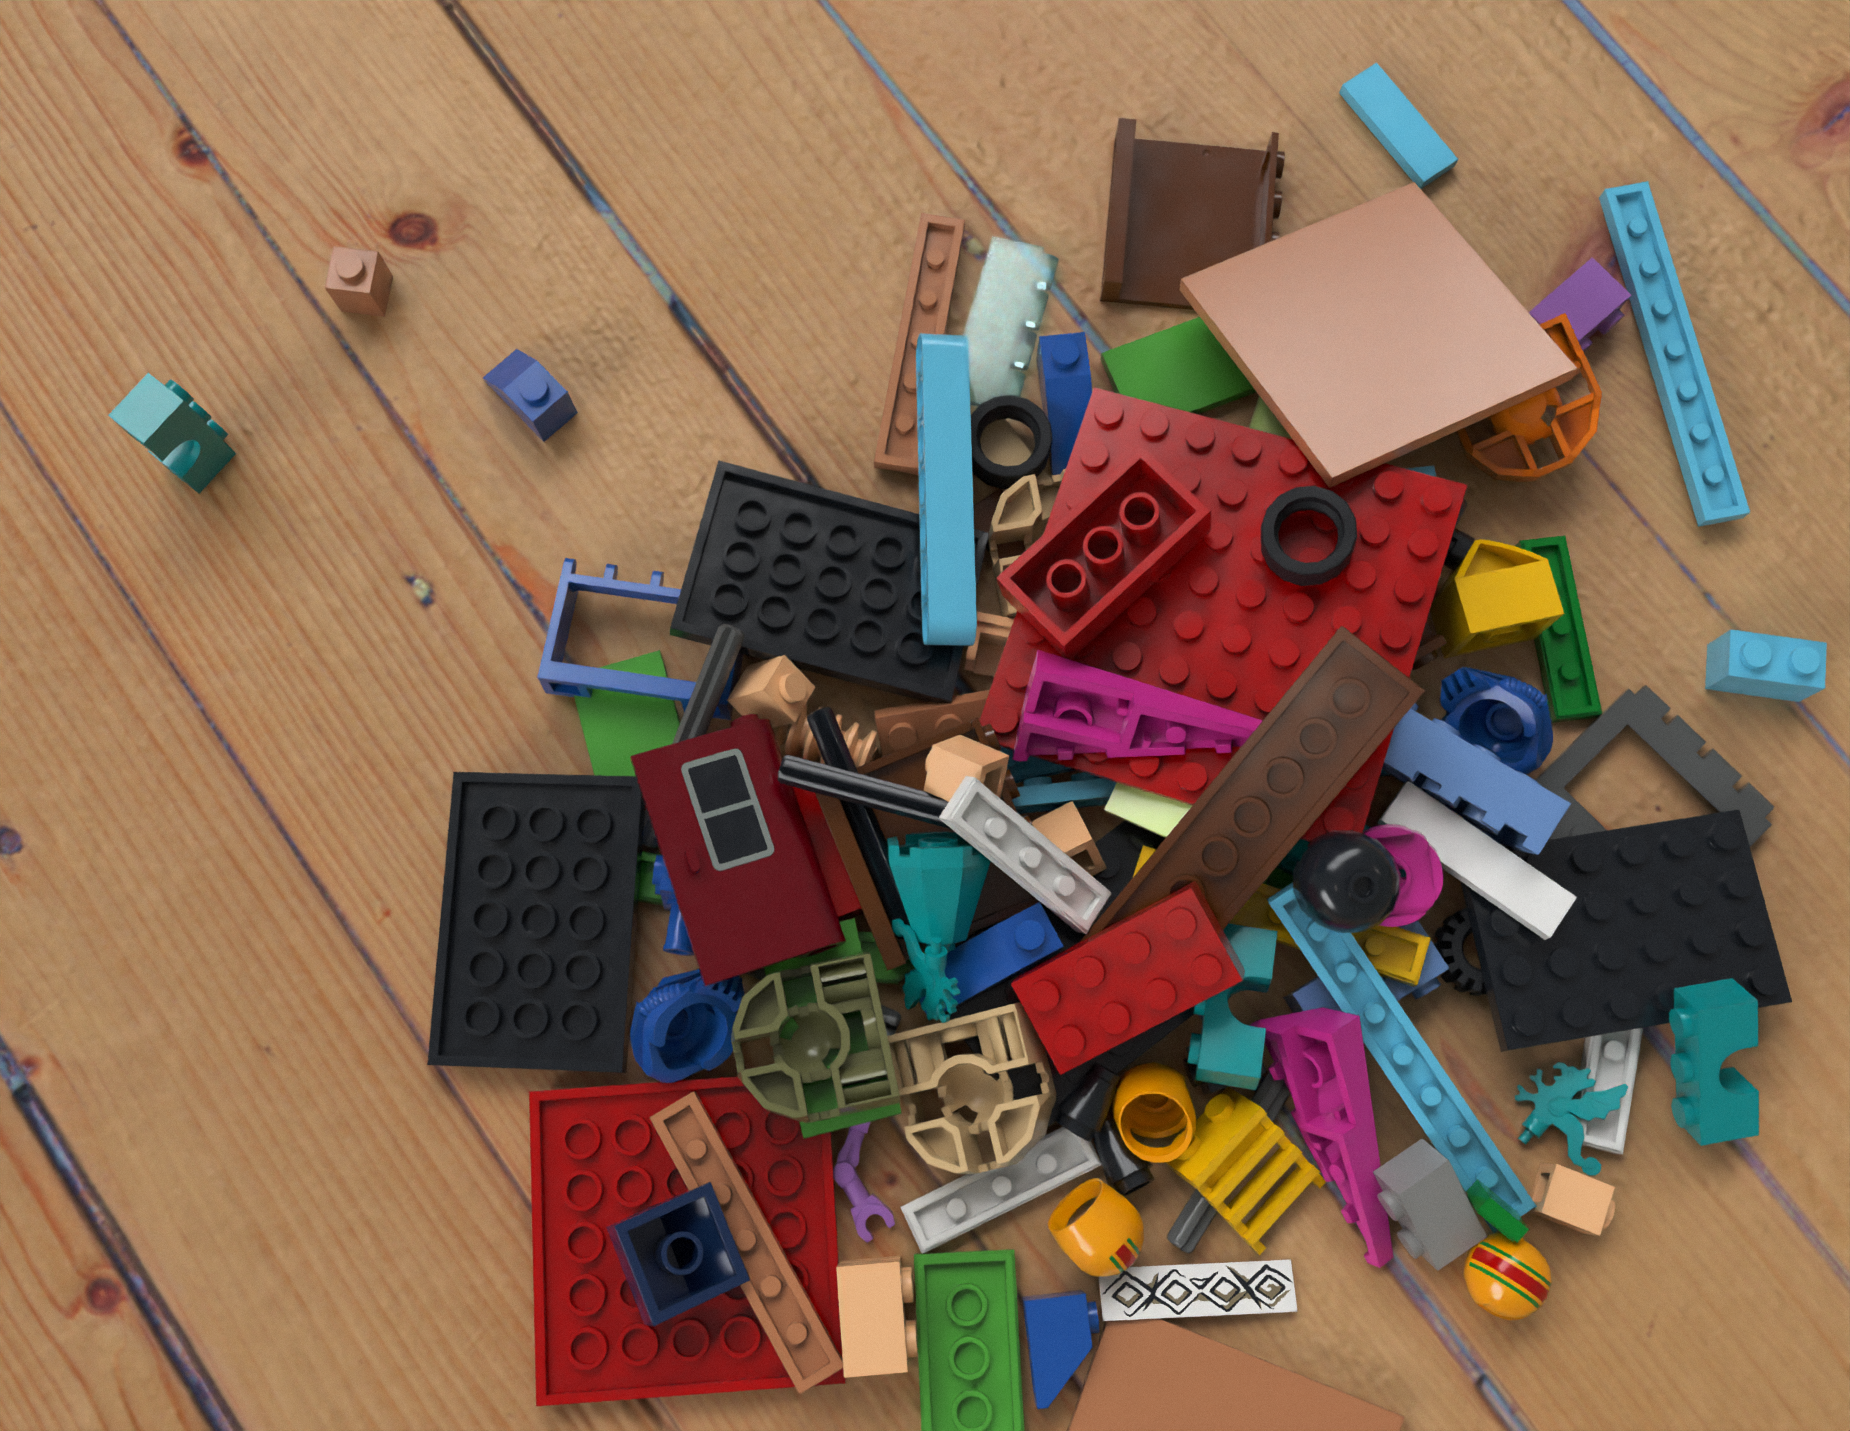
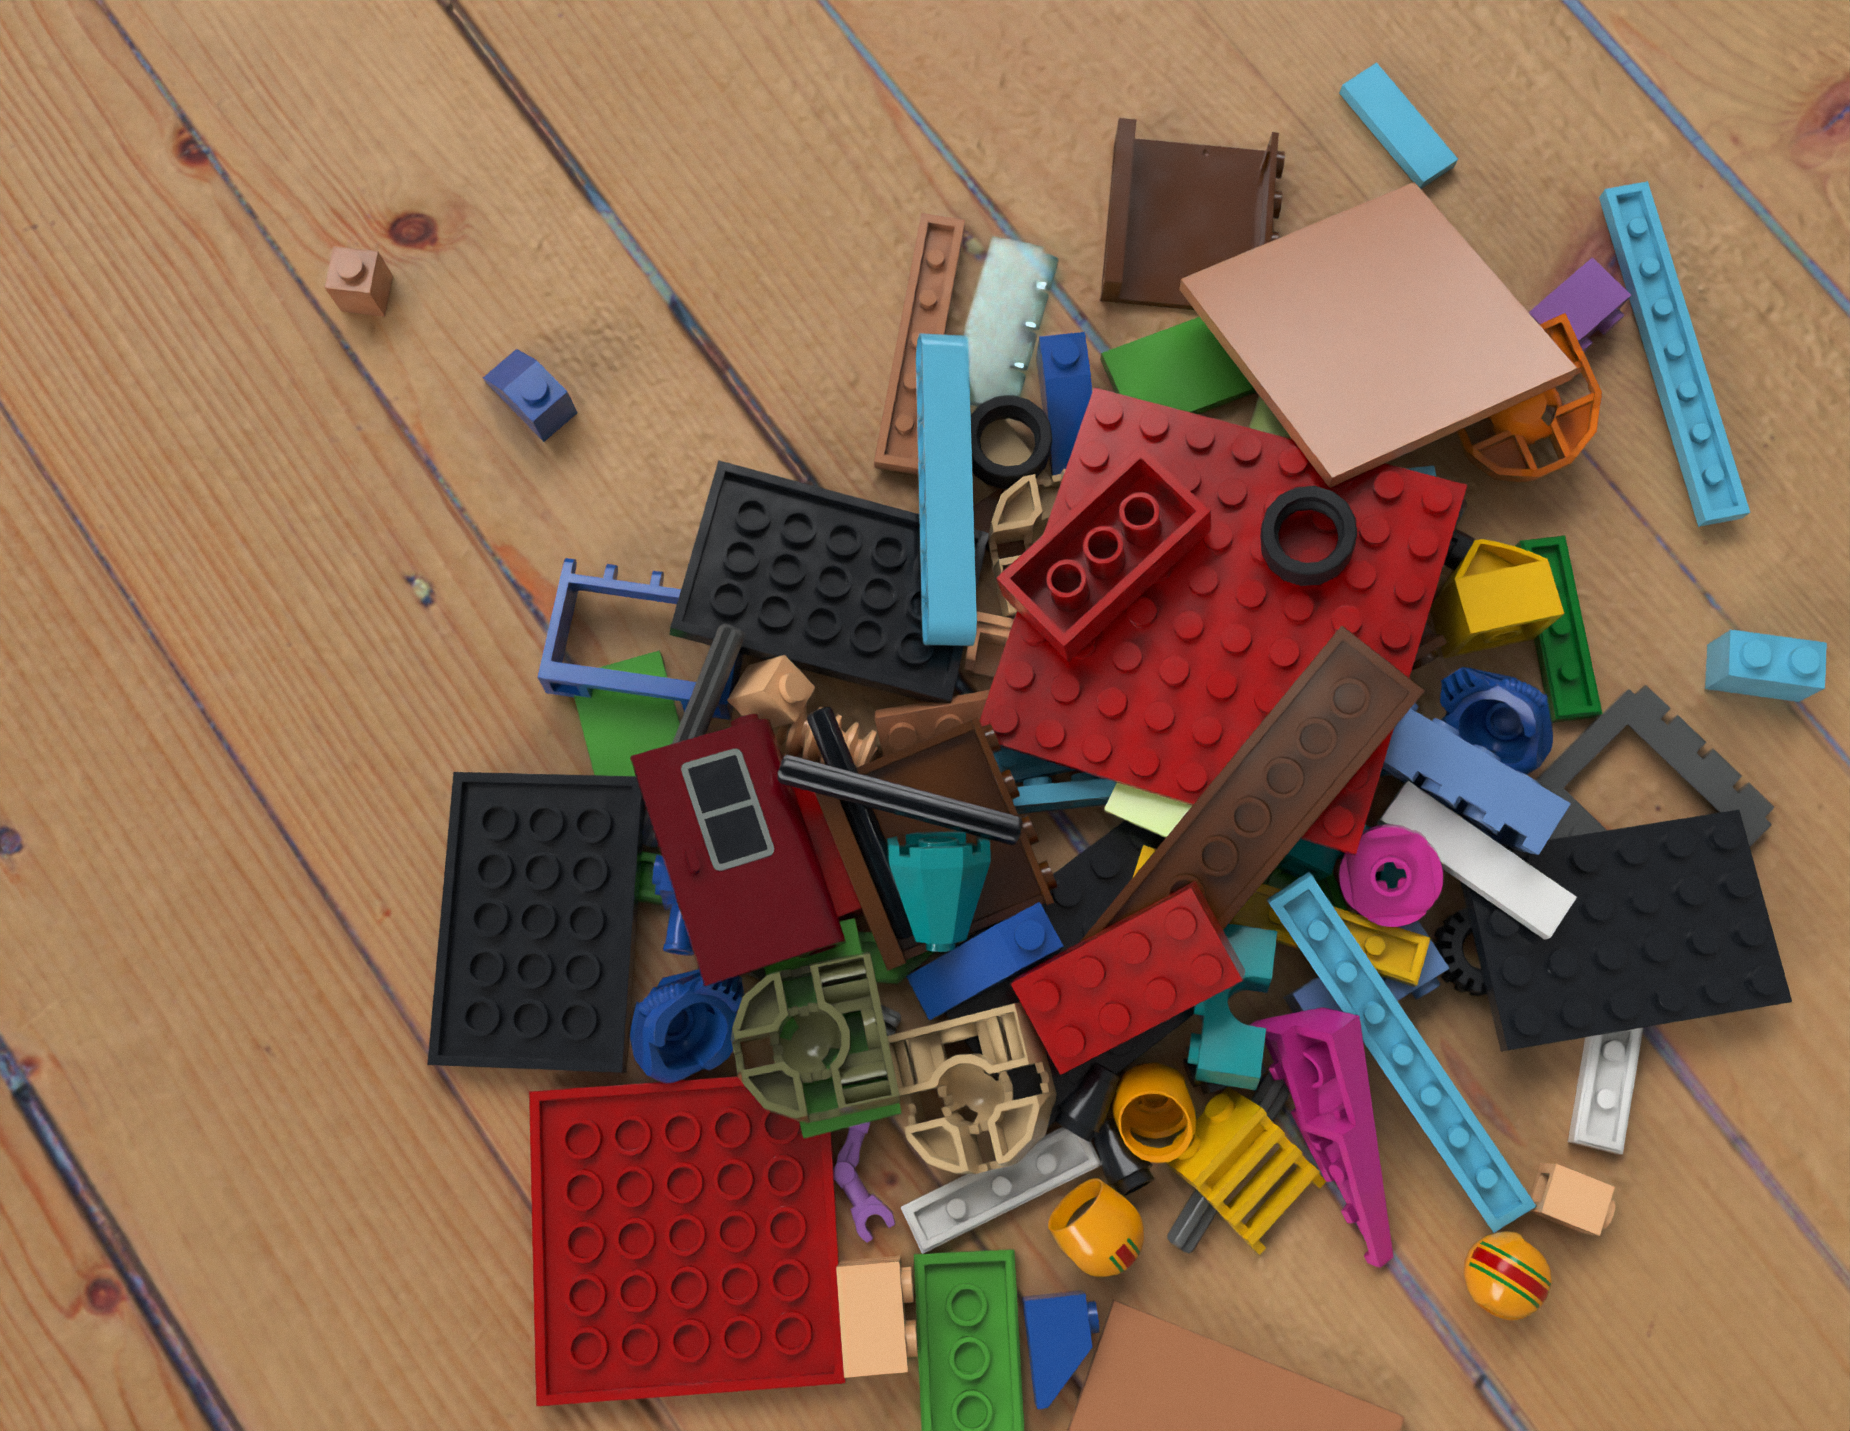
teal arch [108,373,236,494] -> none
dark blue slope [606,1182,750,1327] -> none
nougat plate [649,1091,843,1395] -> none
teal piece [892,918,960,1023] -> none
light nougat brick [923,735,1010,802] -> none
white tile [939,776,1112,934] -> none
dark pink wedge [1012,650,1263,762] -> none
light nougat brick [1031,801,1107,876] -> none
white sticker [1099,1260,1298,1321] -> none
black cylinder [1293,830,1401,933] -> none
light grey brick [1373,1139,1487,1271] -> none
green tile [1466,1179,1529,1243] -> none
teal piece [1515,1062,1628,1176] -> none
teal arch [1669,978,1759,1146] -> none

